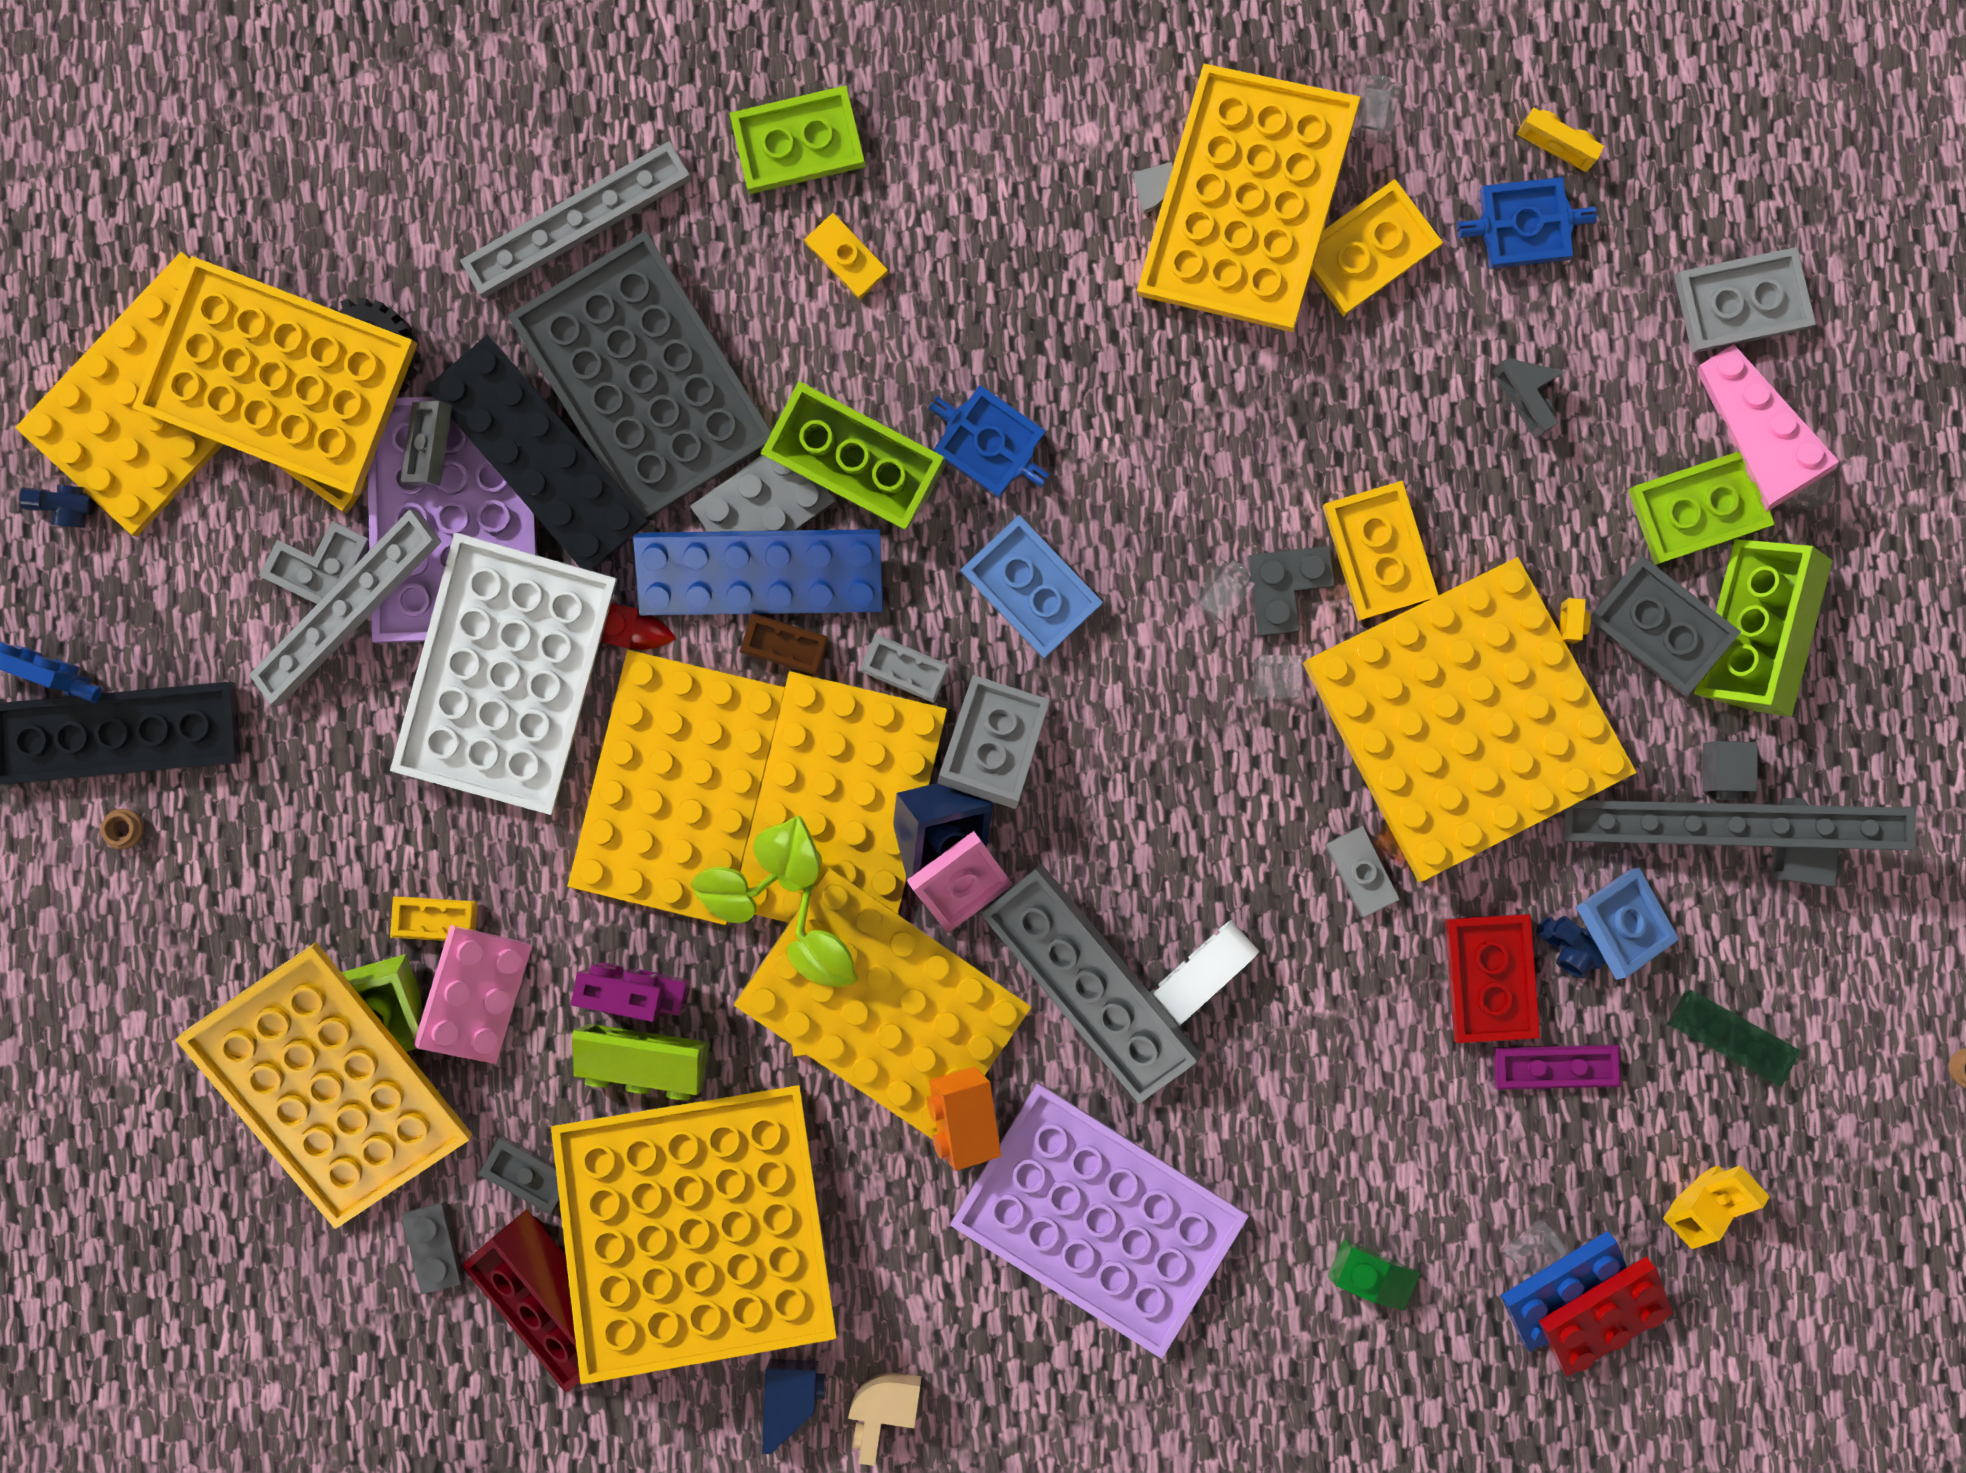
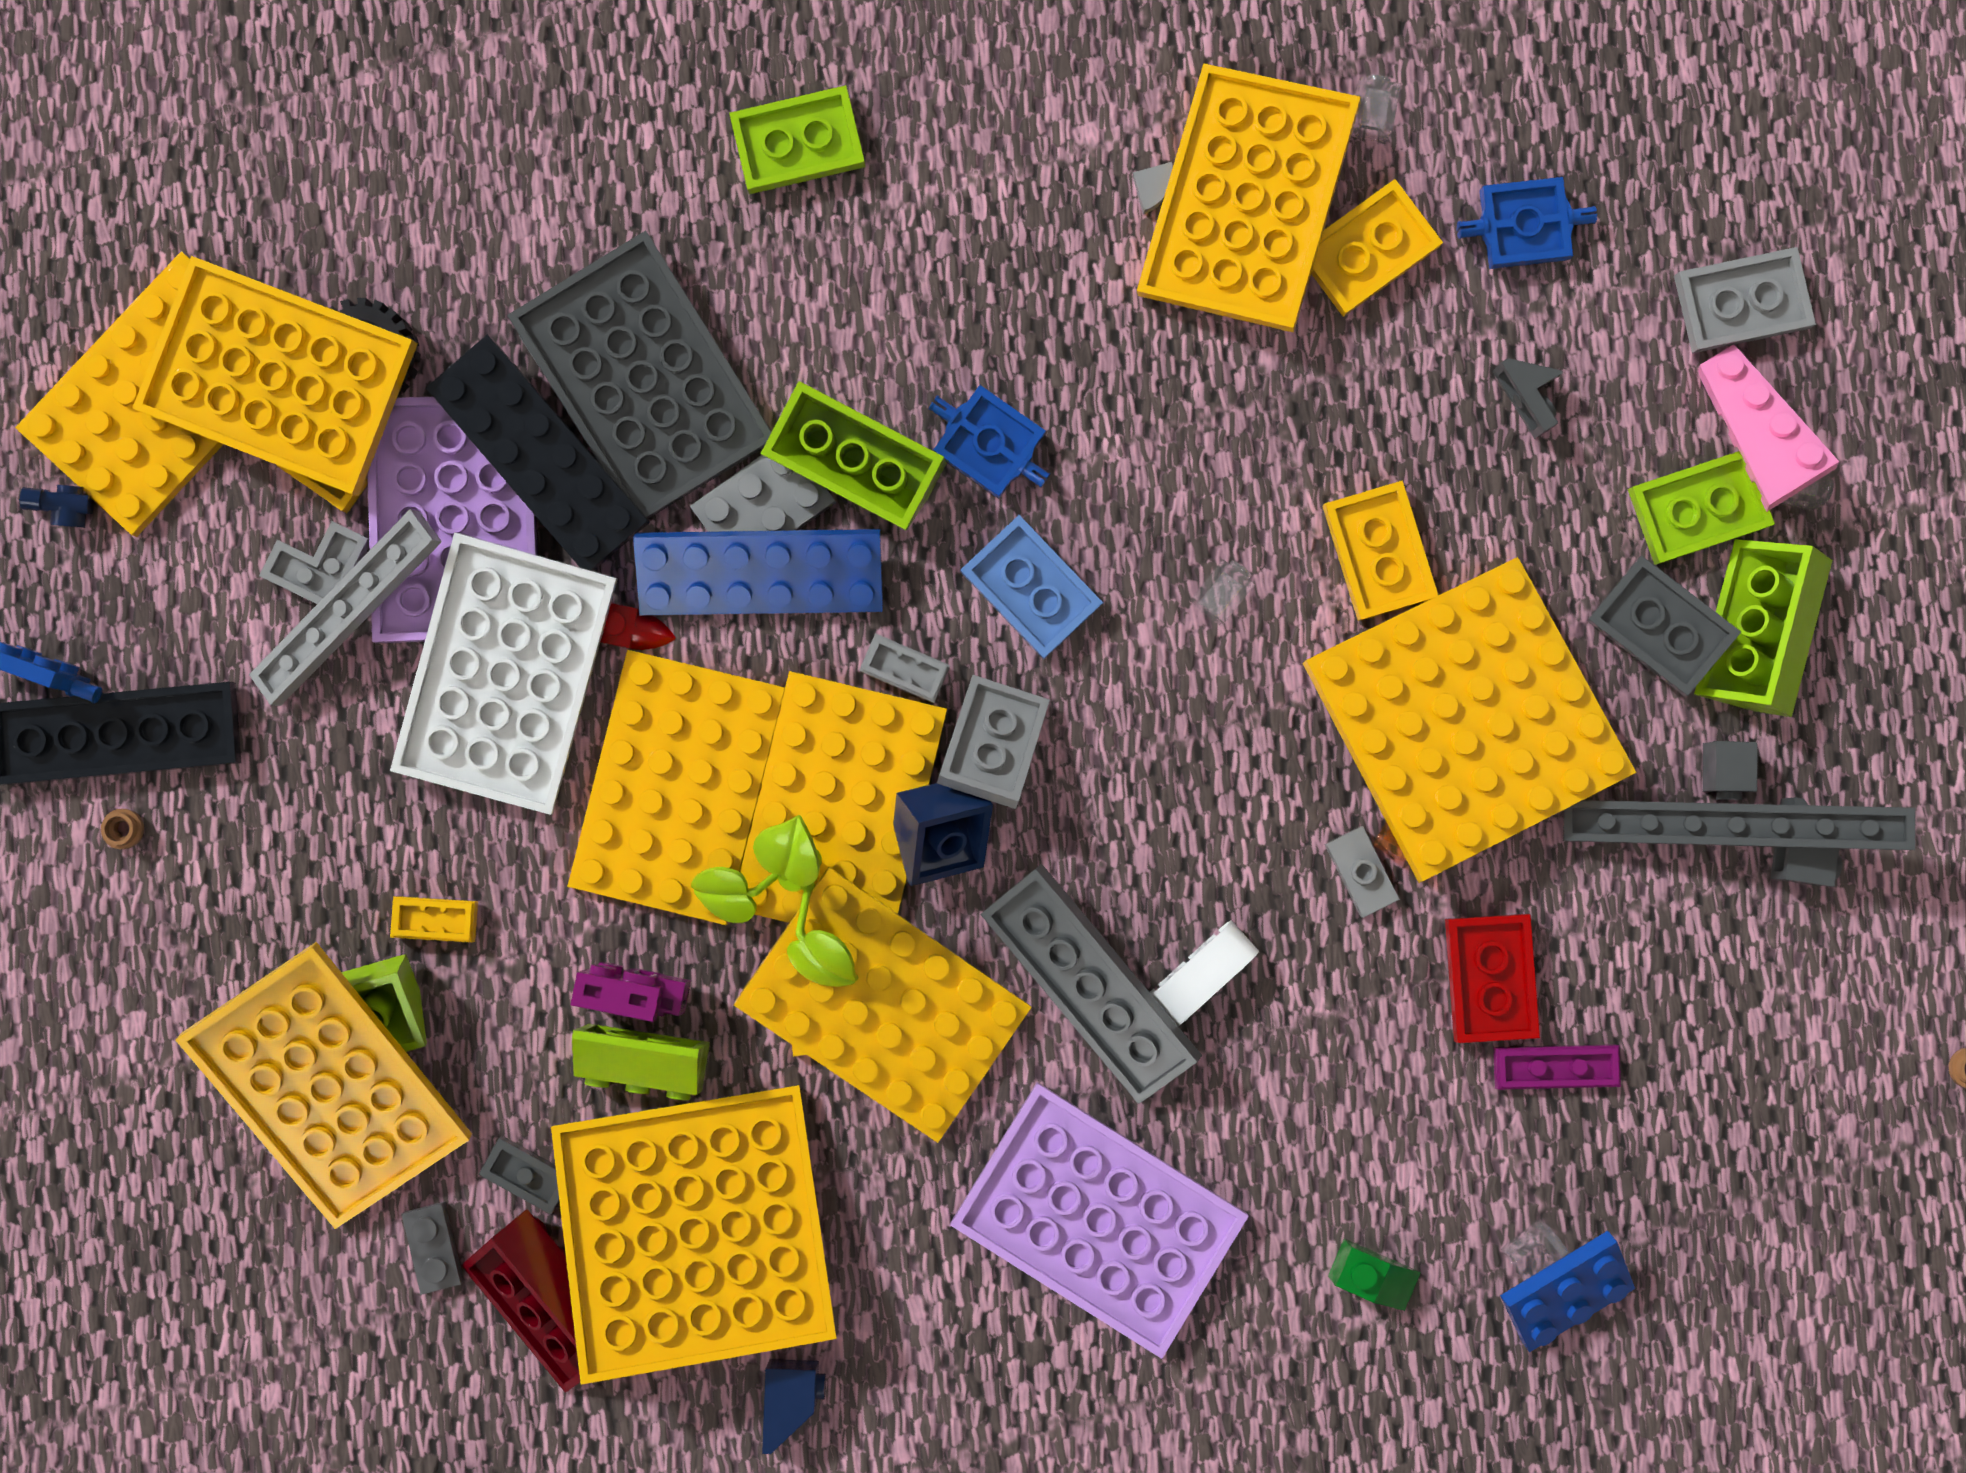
flat silver plate [400,401,452,486] -> none
bright pink plate [413,925,532,1064] -> none
light grey plate [460,141,692,299] -> none
reddish brown plate [739,613,830,676] -> none
yellow plate [804,213,889,301] -> none
tan brick [848,1372,922,1466] -> none
bright pink plate [906,831,1013,933] -> none
orange brick [927,1066,1002,1171] -> none
dark grey plate [1247,546,1334,637] -> none
clear brick [1253,655,1302,701] -> none
yellow plate [1516,107,1605,172] -> none
dark blue plate [1536,916,1606,978] -> none
red plate [1539,1256,1673,1377] -> none
yellow plate [1559,598,1591,644] -> none
medium blue plate [1576,867,1679,980] -> none
yellow brick [1663,1165,1770,1249] -> none
clear green plate [1667,989,1801,1087] -> none

